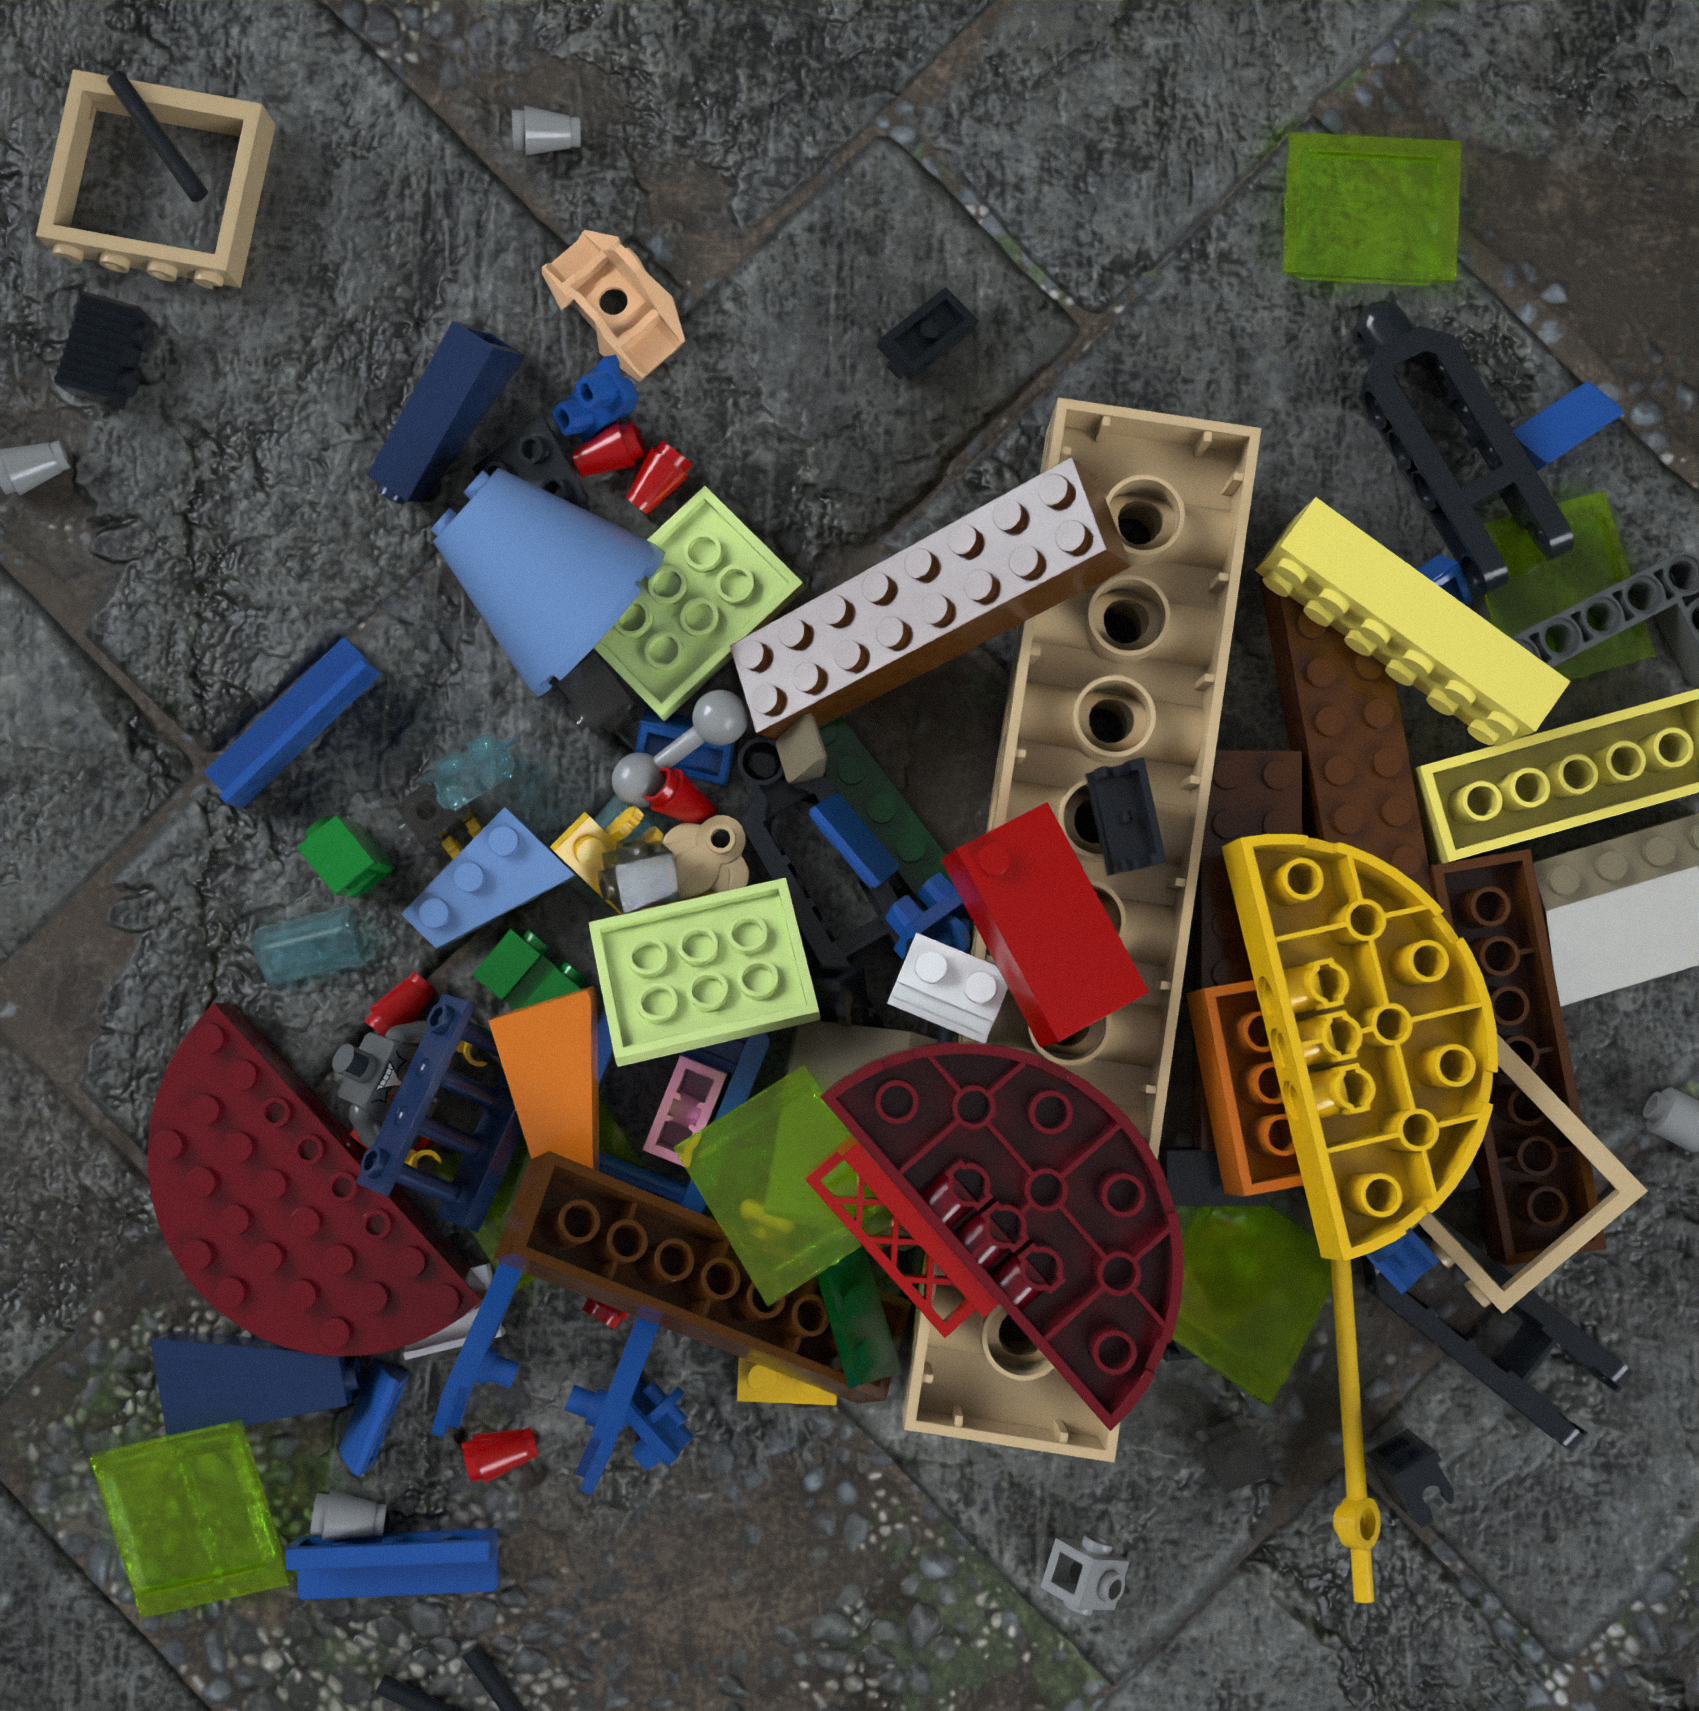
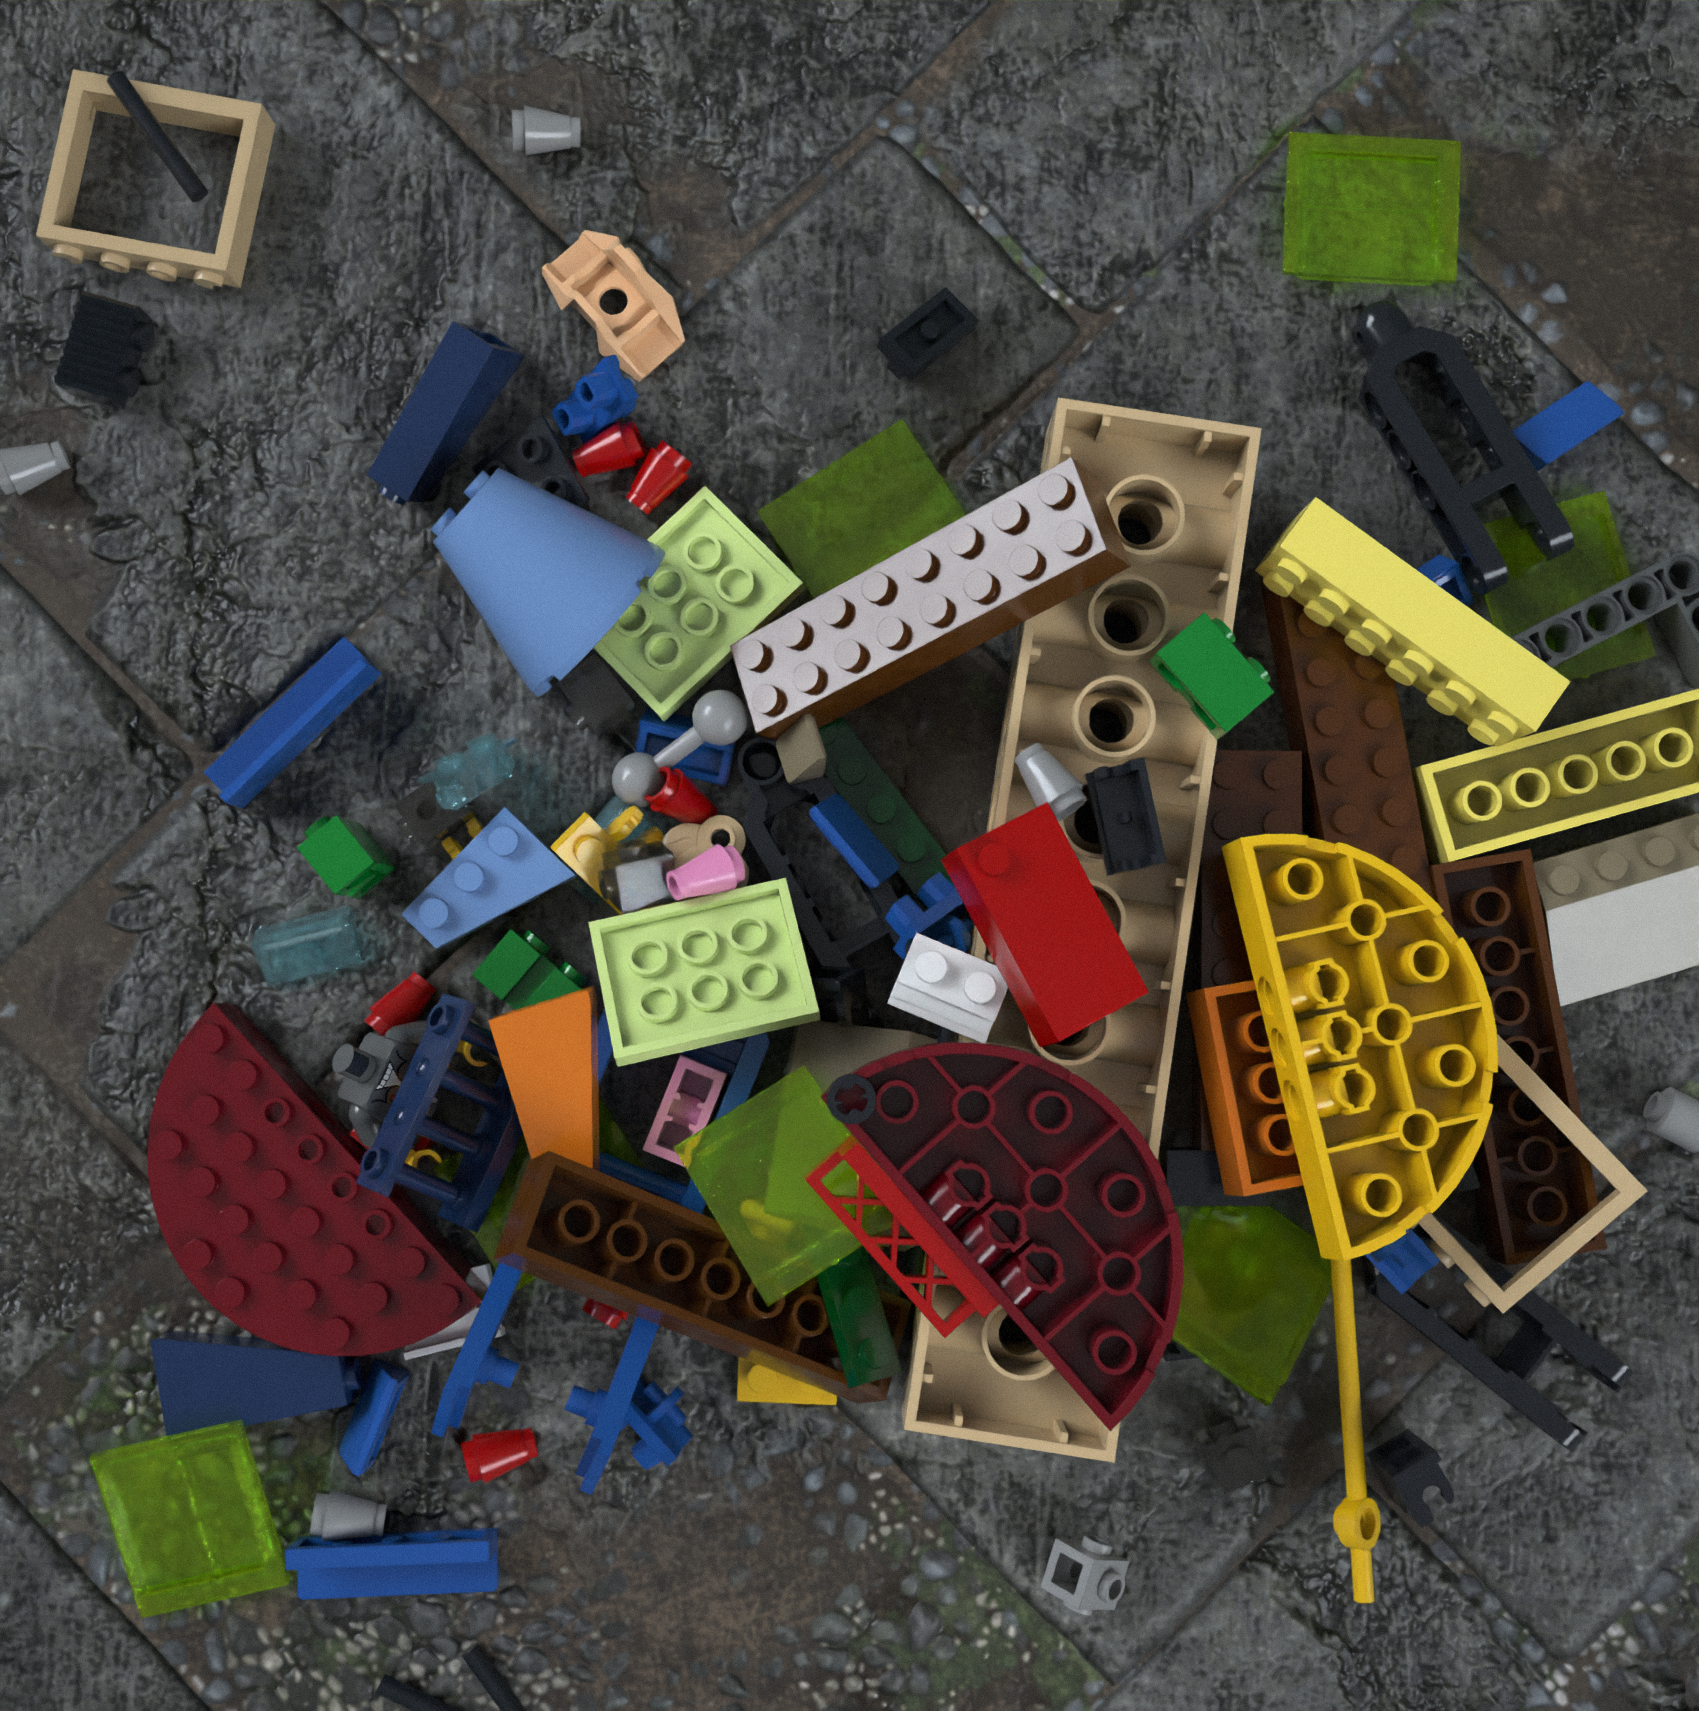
none -> bright pink cone [666,844,745,901]
none -> clear neon green piece [757,419,966,599]
none -> black bush [827,1074,876,1124]
none -> light grey cone [1014,742,1087,822]
none -> green brick [1149,612,1274,740]

